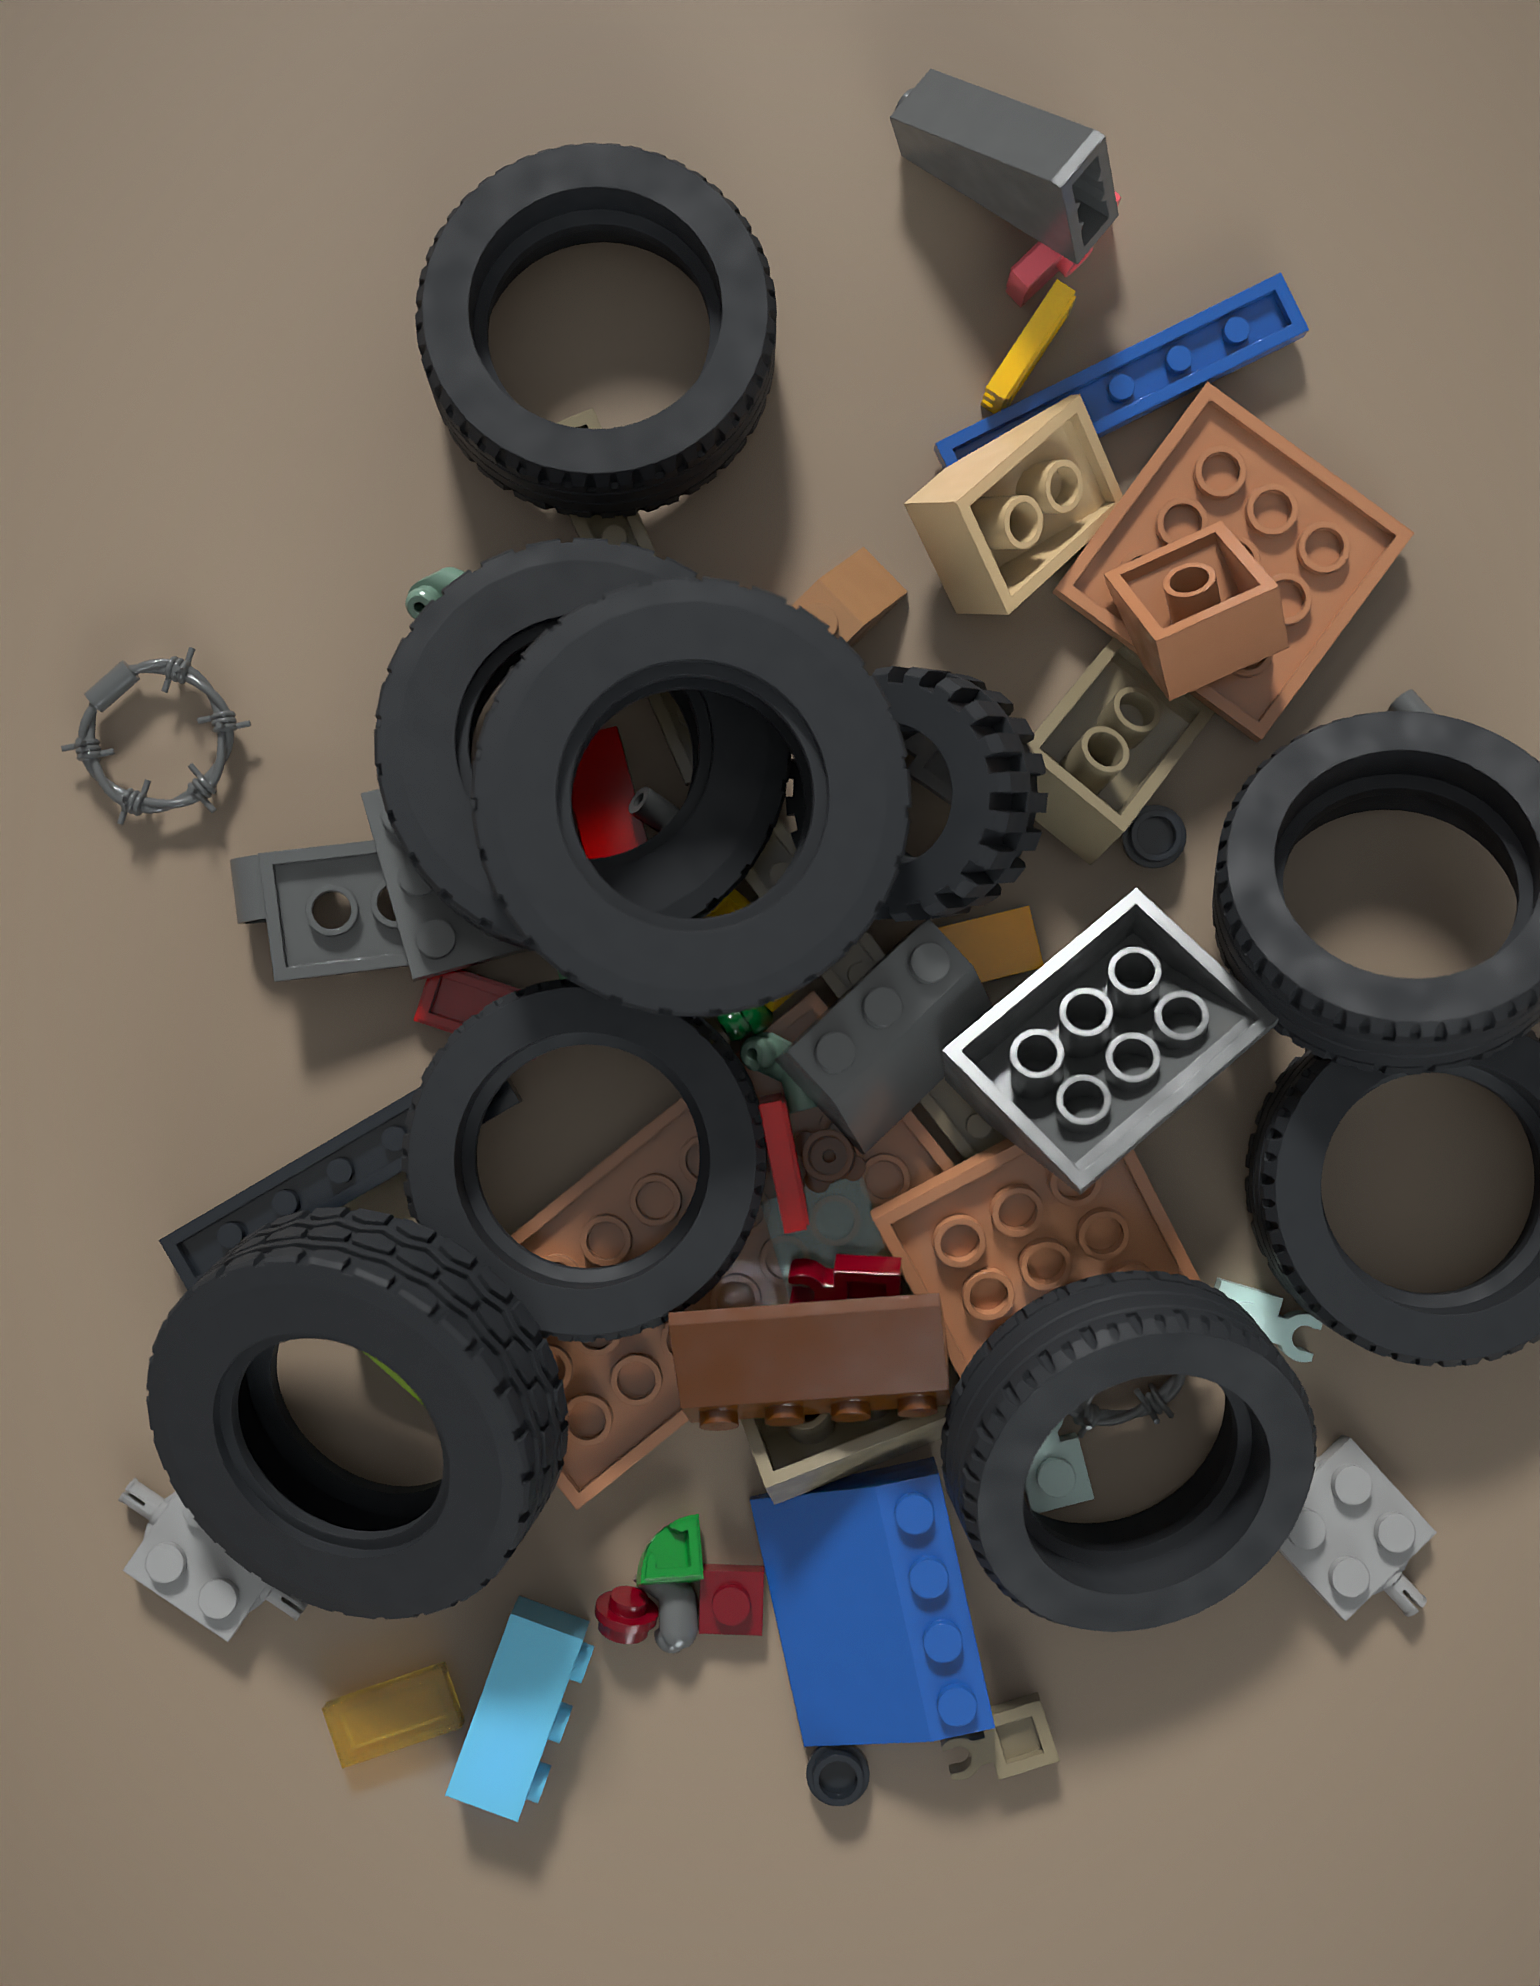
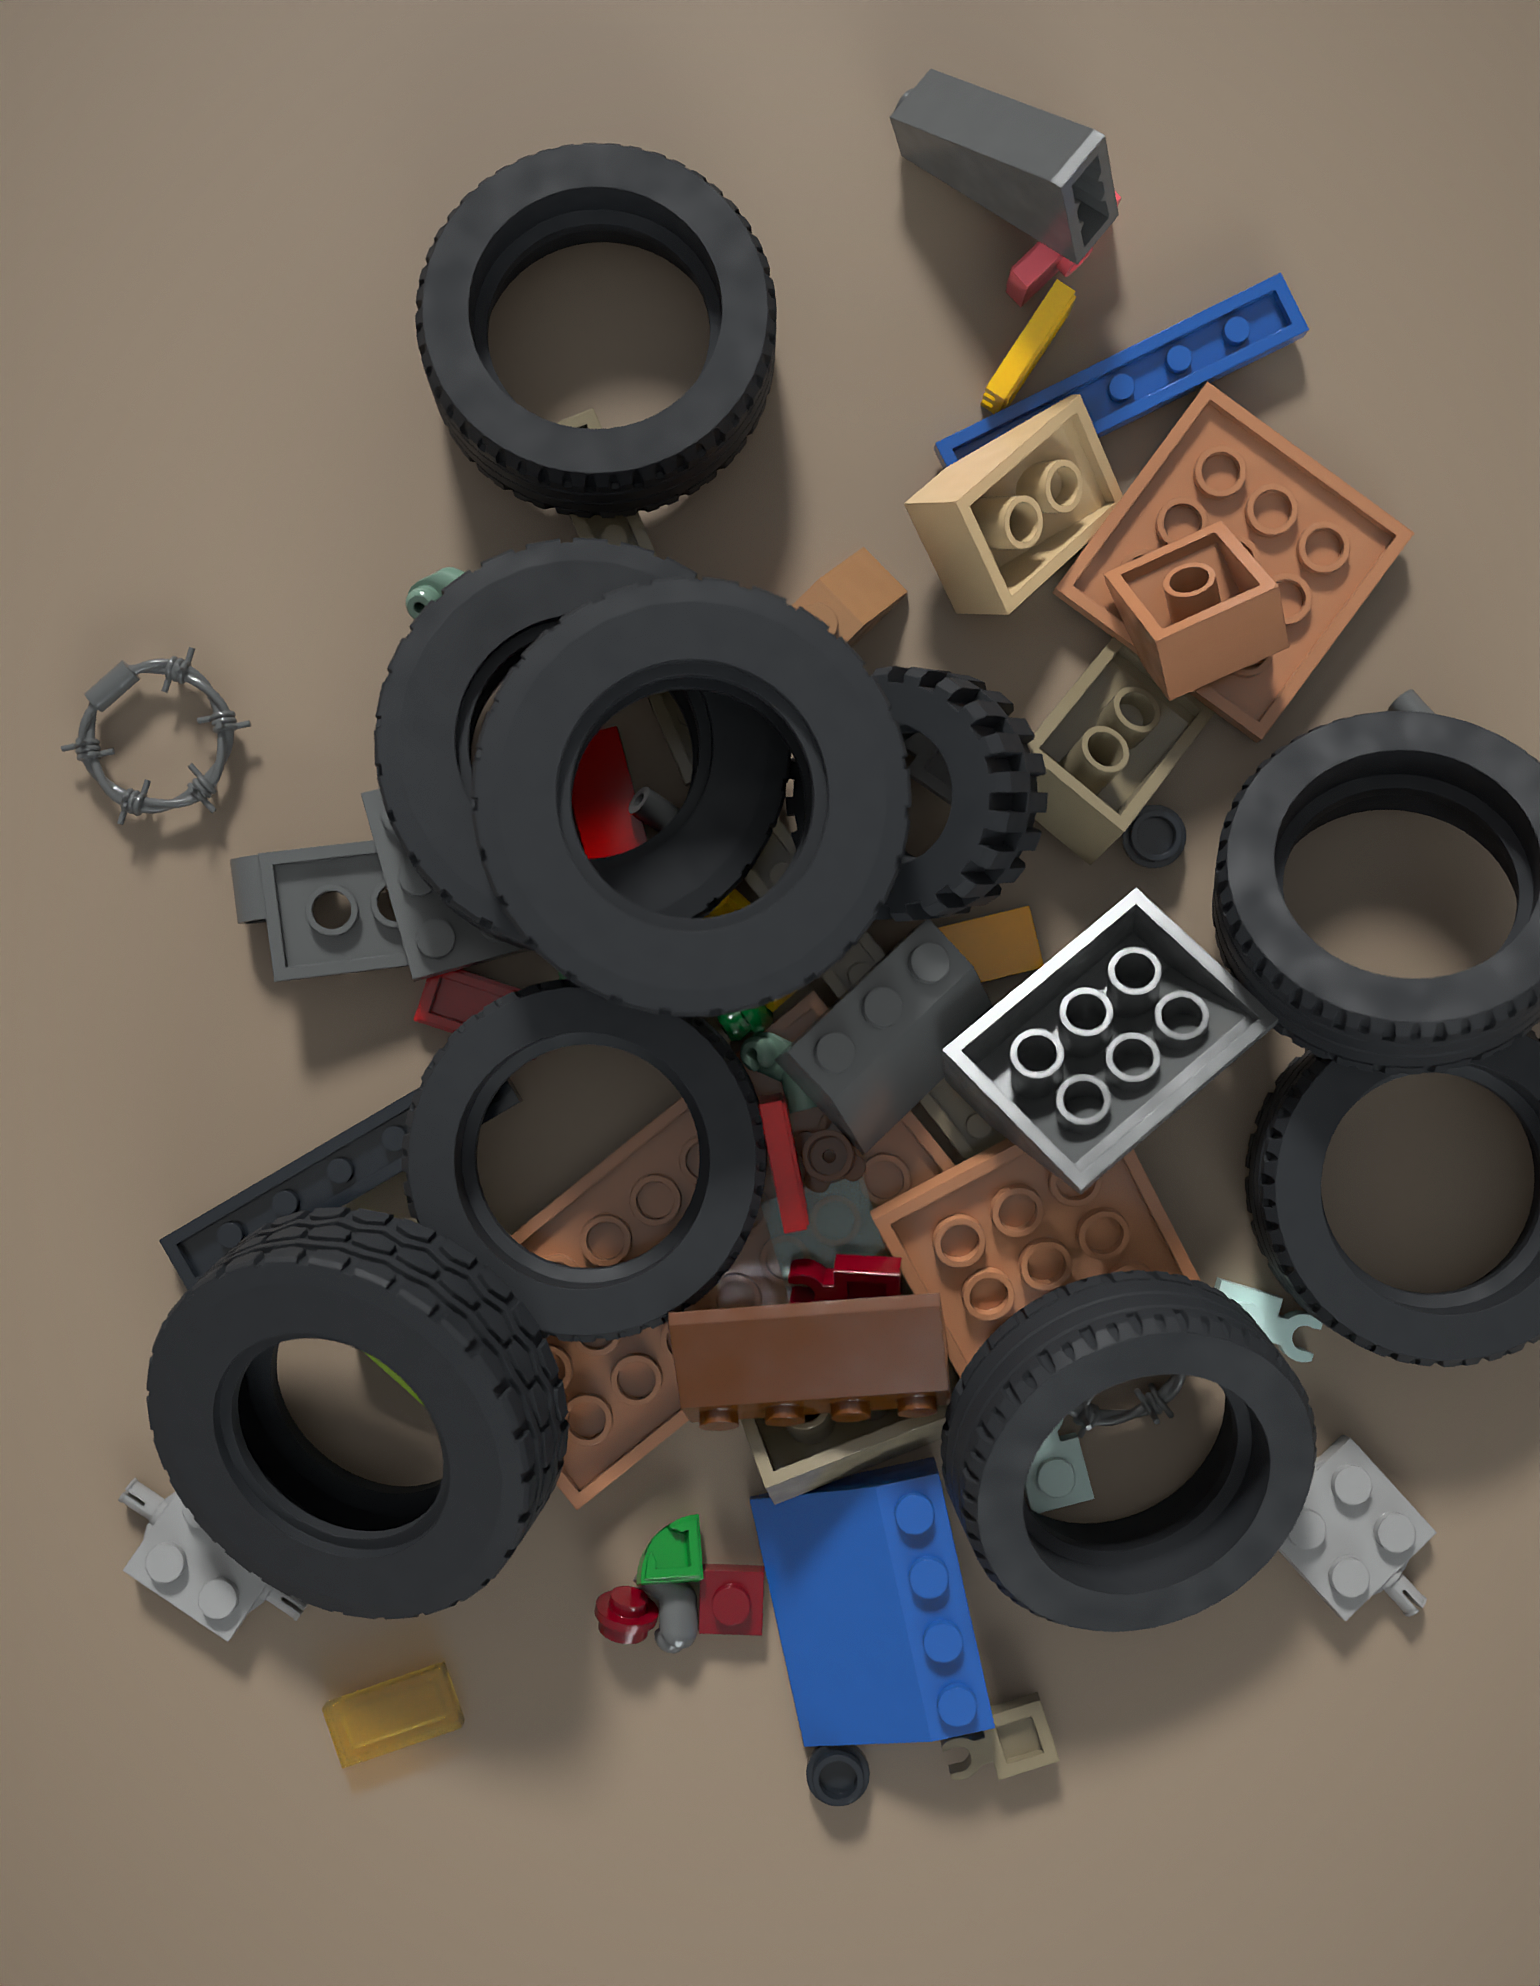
medium azure brick [445,1596,594,1822] -> none

